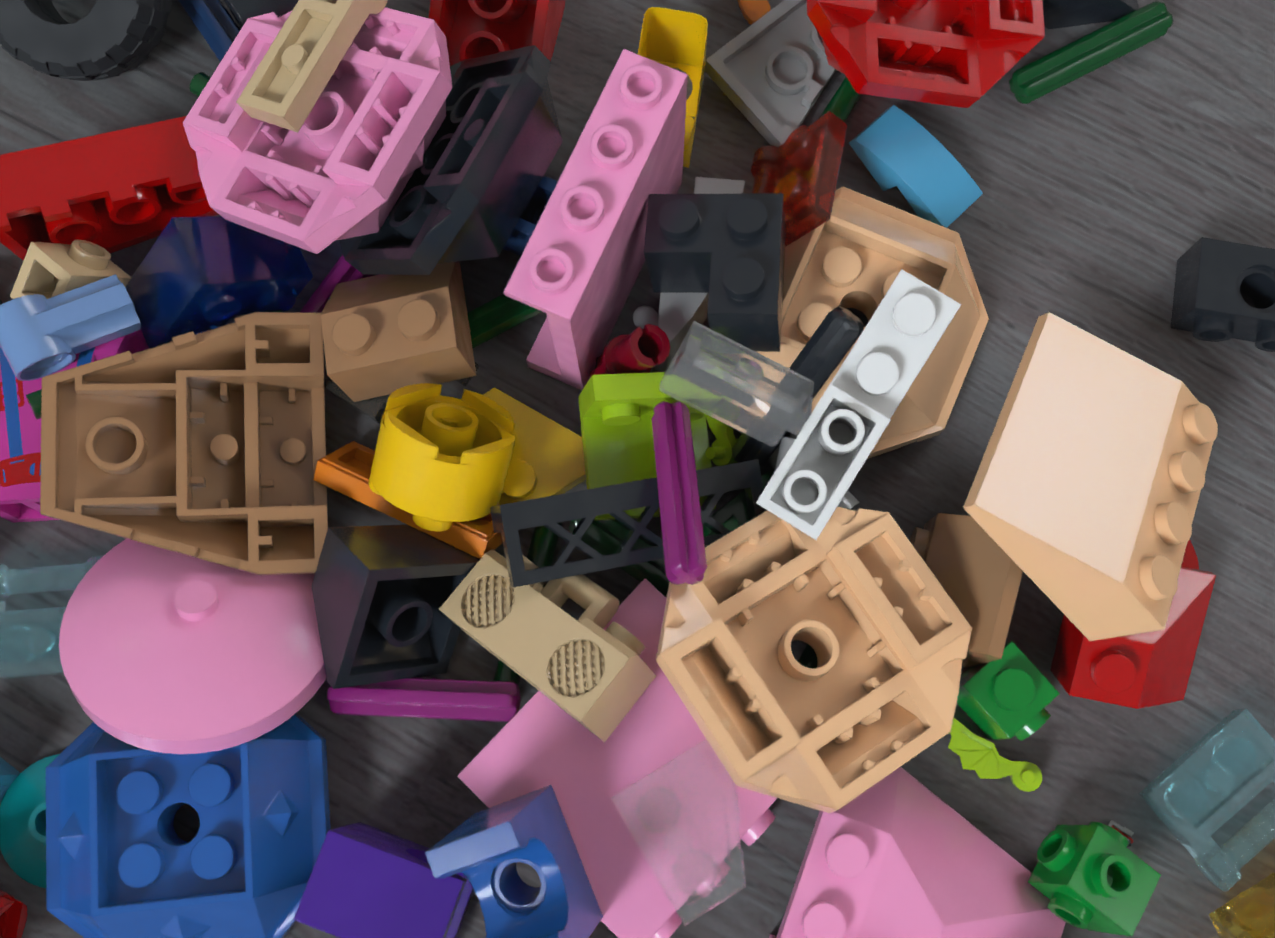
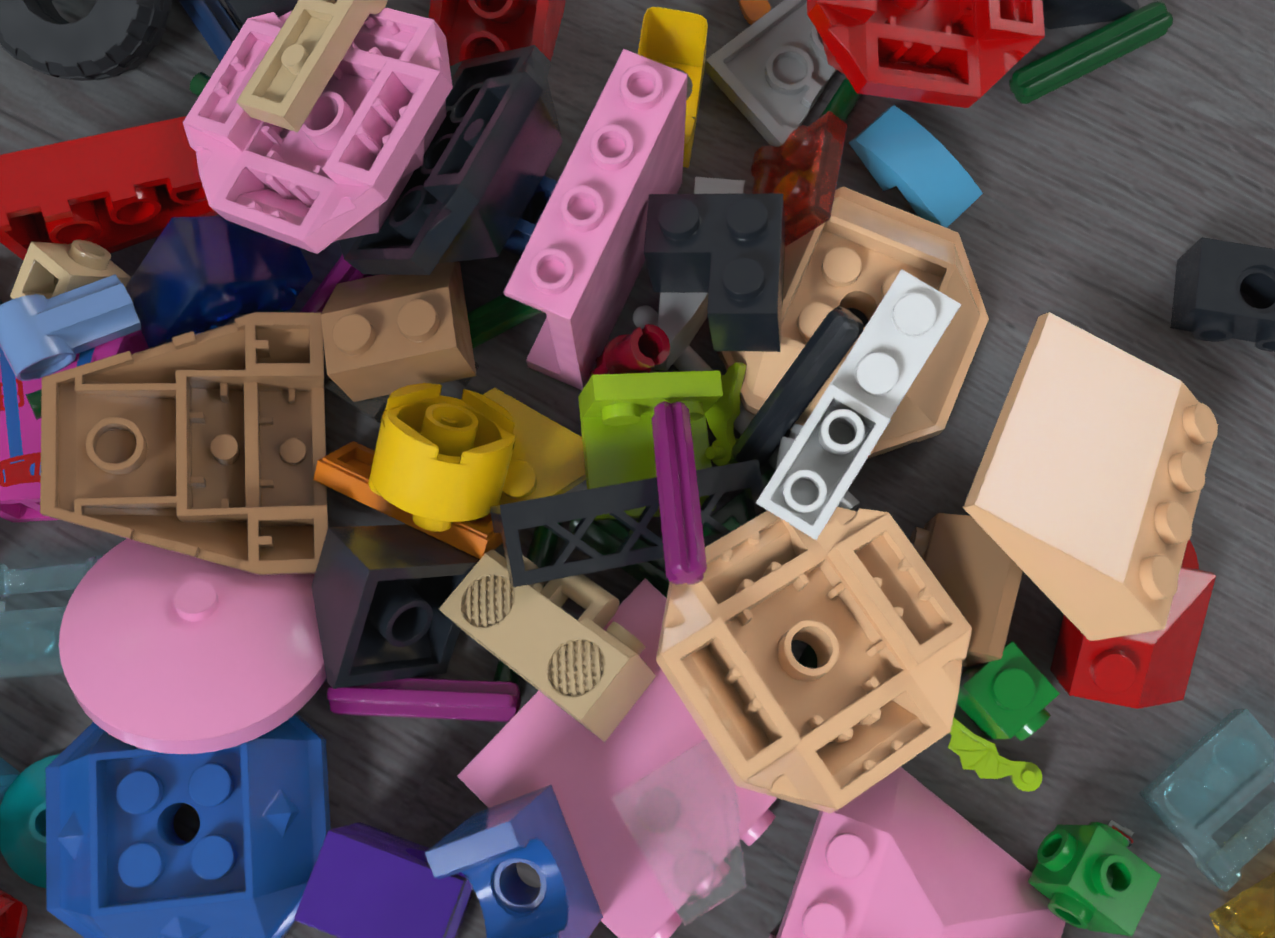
clear panel [659,321,814,446] -> none

